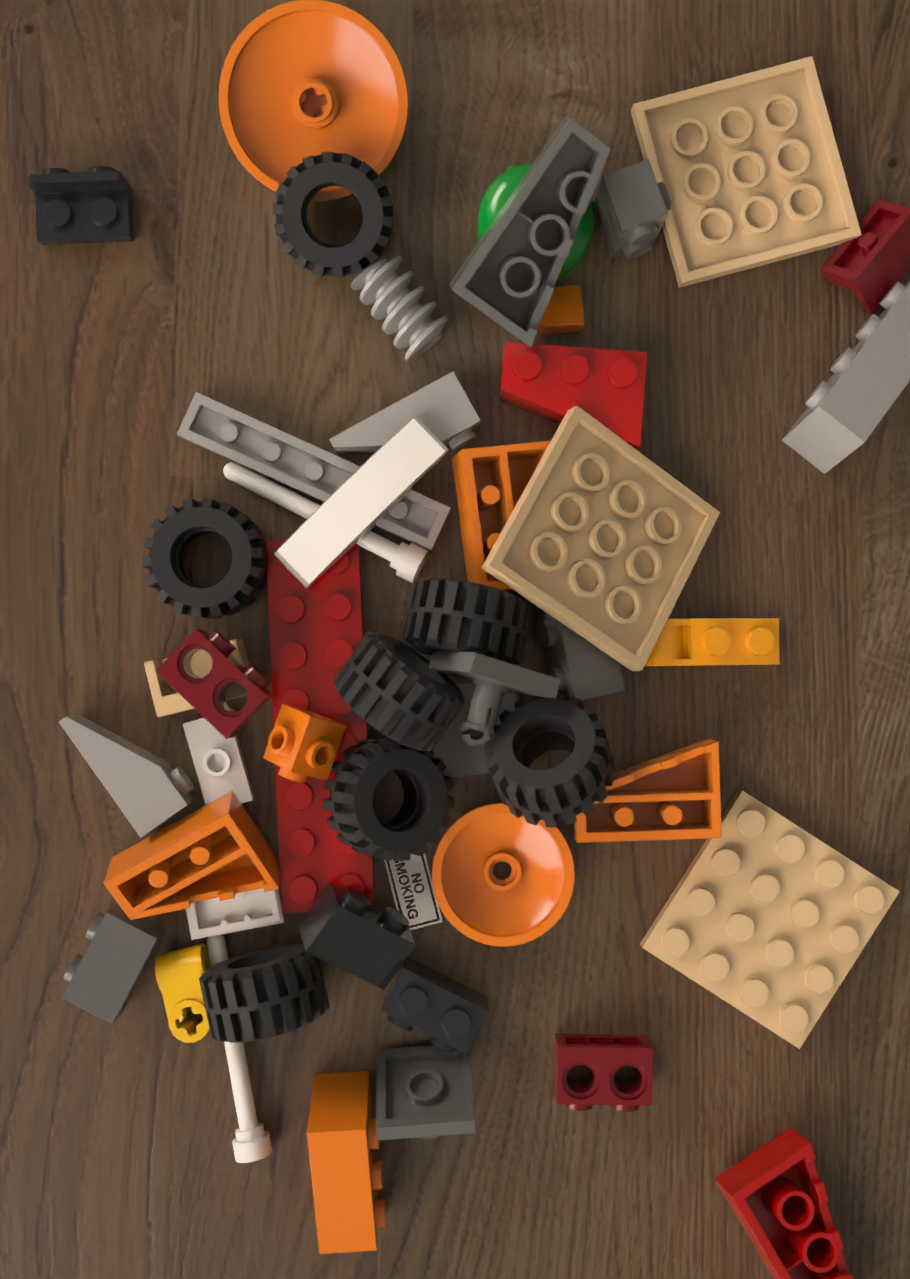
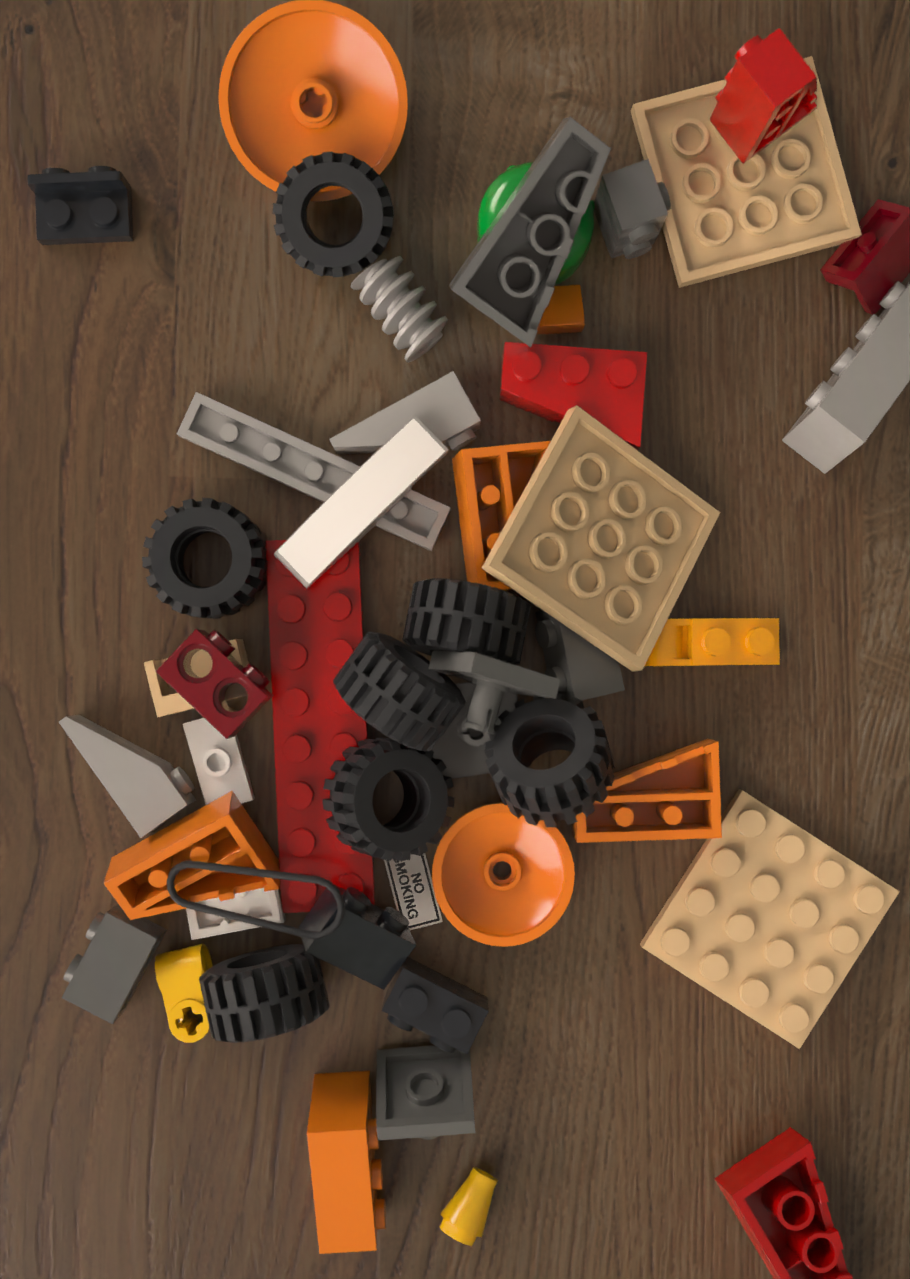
white piece [207,934,273,1163] -> none
white piece [223,462,429,583] -> none
orange brick [263,704,346,783] -> none
dark red brick [553,1034,653,1112] -> none
none -> black piece [167,861,345,938]
none -> yellow cone [439,1167,498,1246]
none -> red wedge [709,28,817,164]

